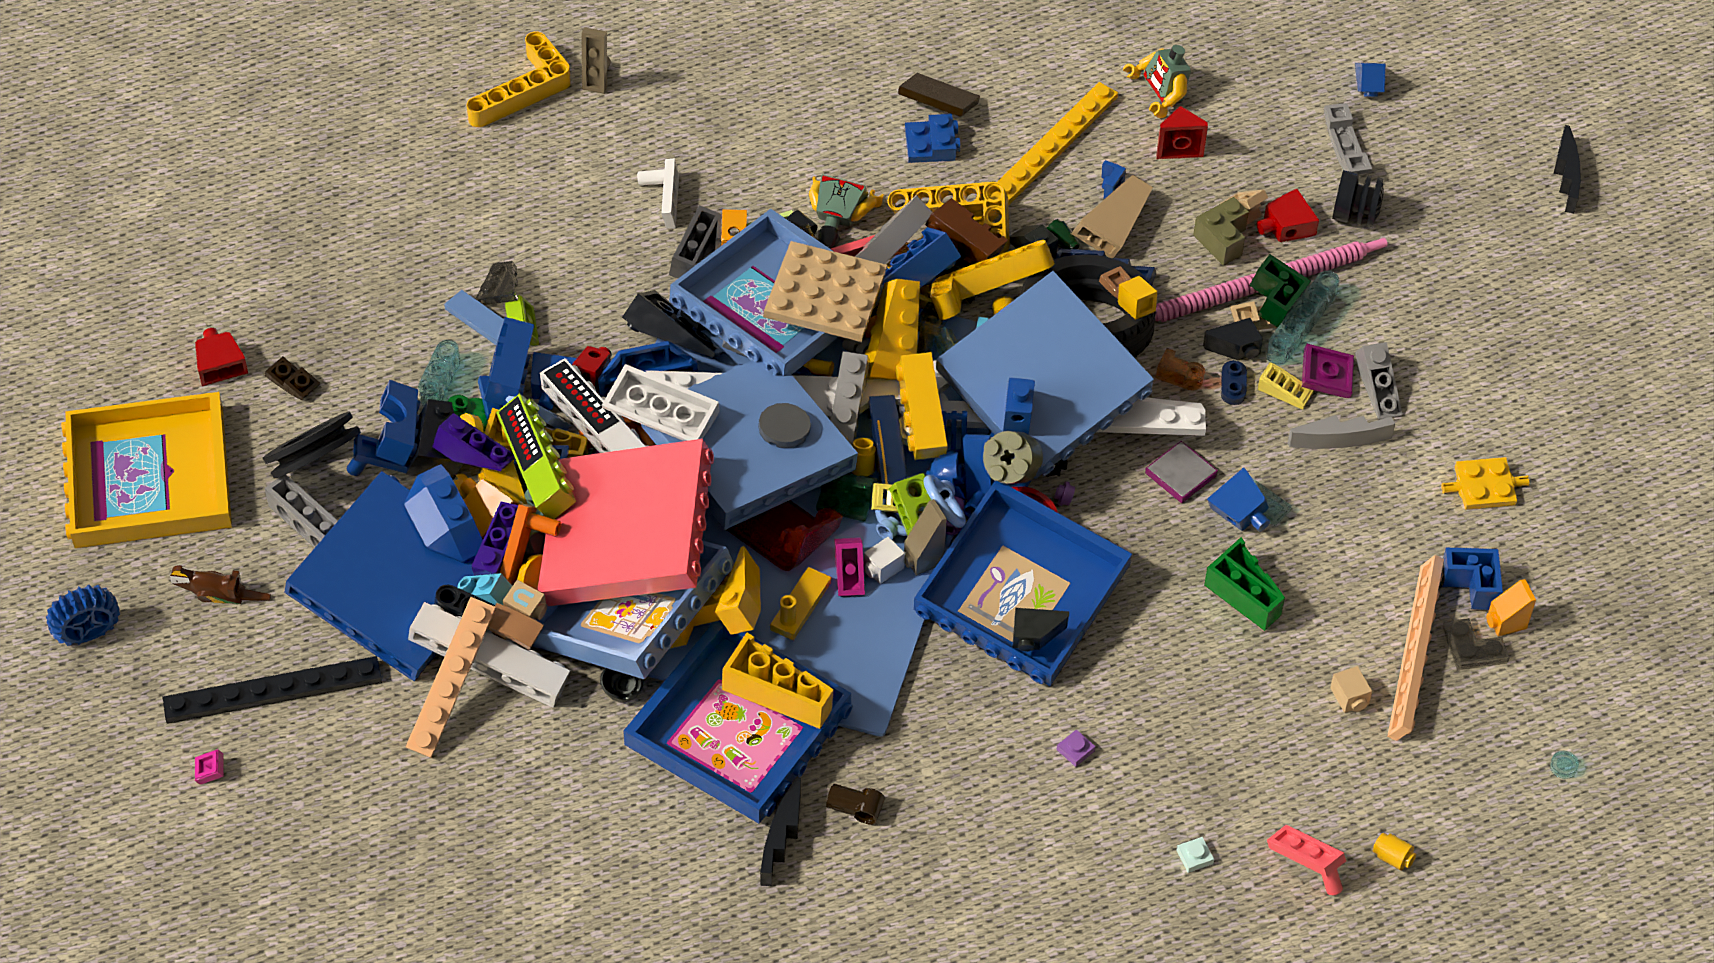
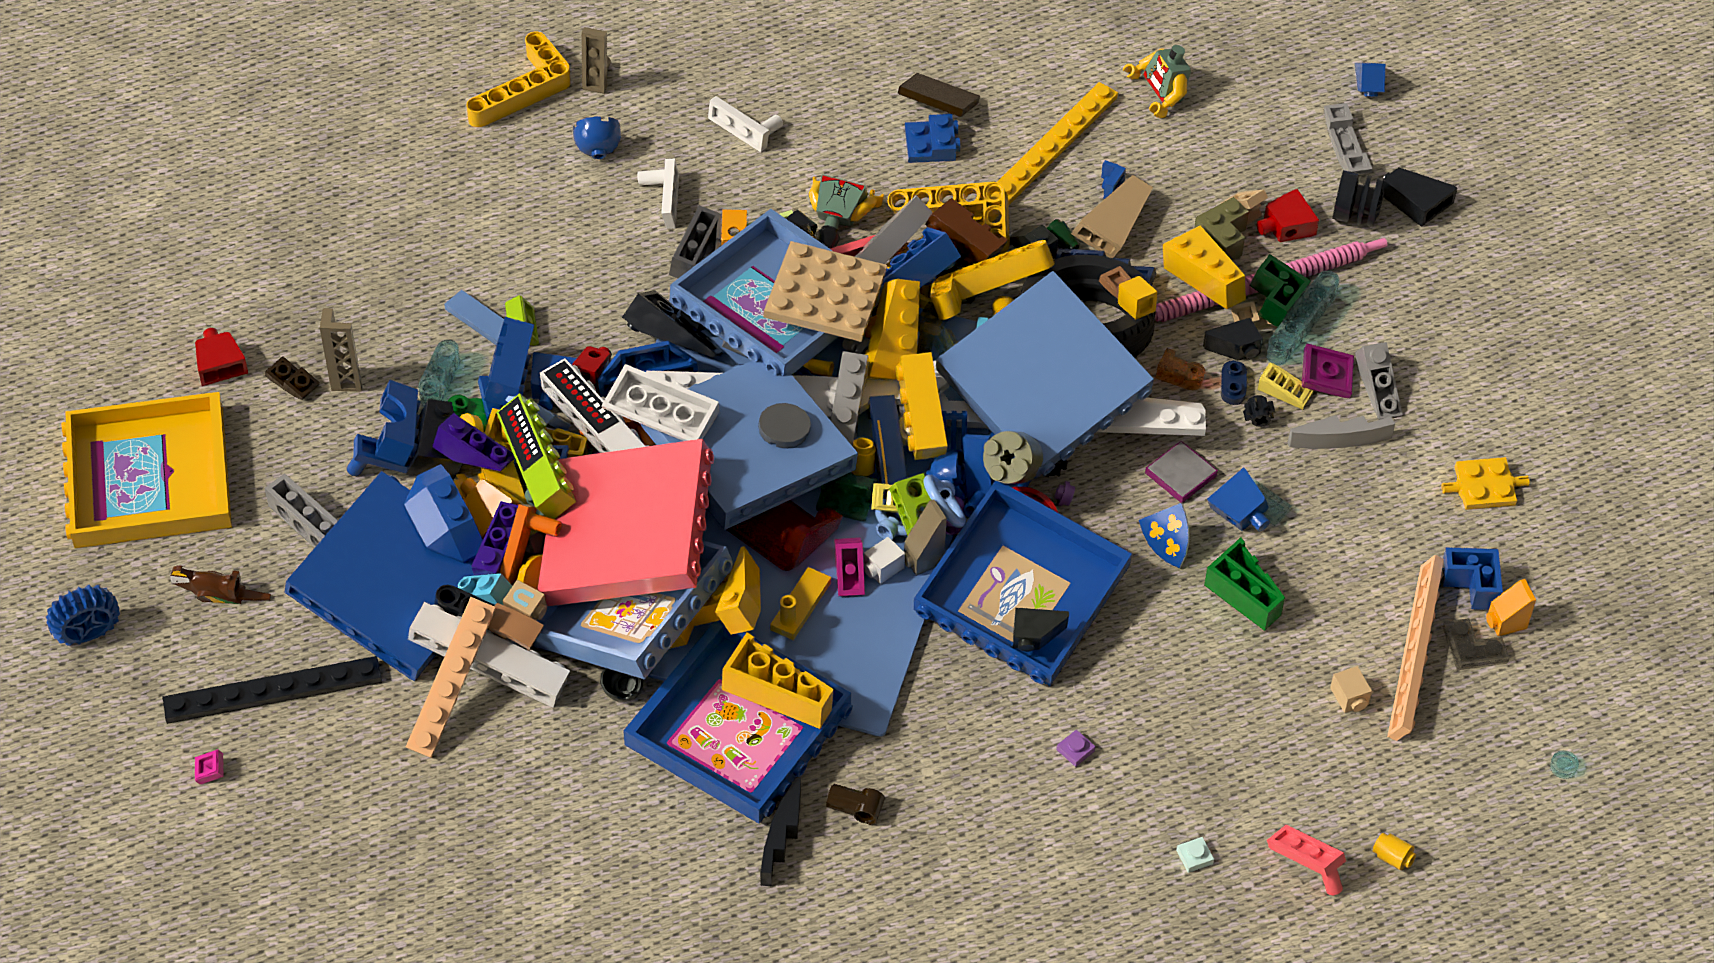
black tyre [262,411,361,479] -> none
clear smoke wing [475,261,518,305] -> none
blue torso [1003,378,1035,435] -> none
red slope [1156,106,1208,159] -> none
black slope [1553,125,1581,214] -> none
none -> dark tan fence [320,308,362,392]
none -> blue cylinder [573,116,621,159]
none -> white piece [708,96,783,152]
none -> blue shield [1139,503,1189,568]
none -> yellow wedge [1163,225,1246,309]
none -> black gear [1243,395,1275,427]
none -> black slope [1383,167,1458,227]

